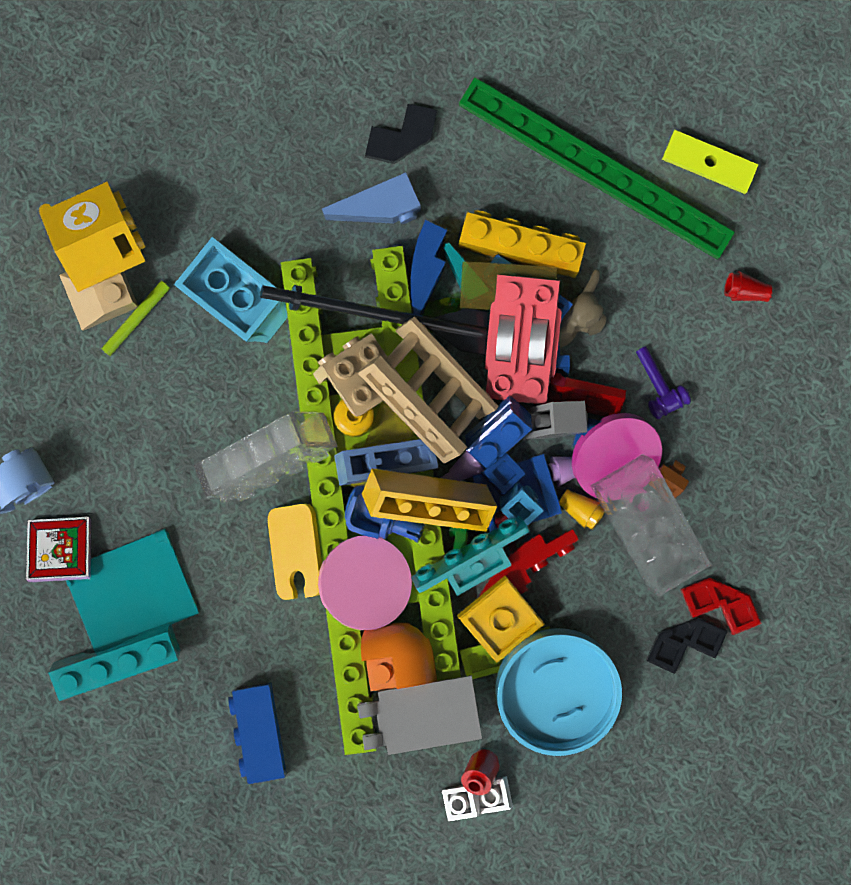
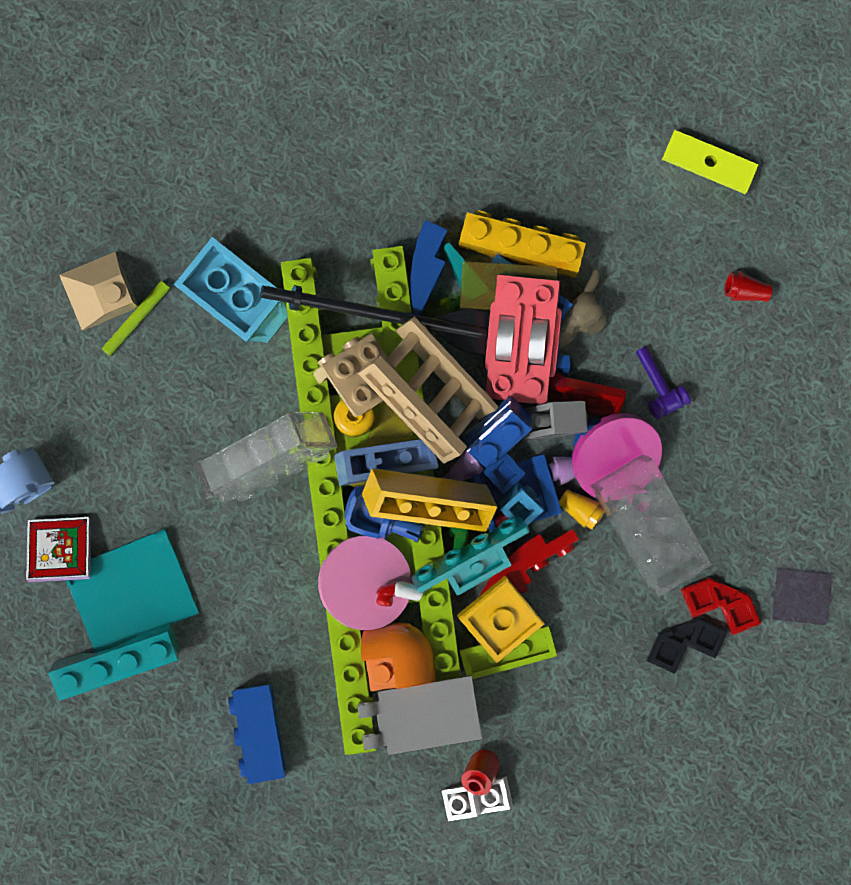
yellow container [39,182,145,292] -> none
yellow piece [268,504,322,600] -> none
medium blue slope [322,173,421,224] -> none
black tile [365,104,437,164] -> none
green plate [459,77,735,260] -> none
medium azure brick [495,628,622,756] -> none
dark orange tile [647,460,689,500] -> none
none -> arm [376,581,423,607]
none -> clear purple piece [771,569,832,625]

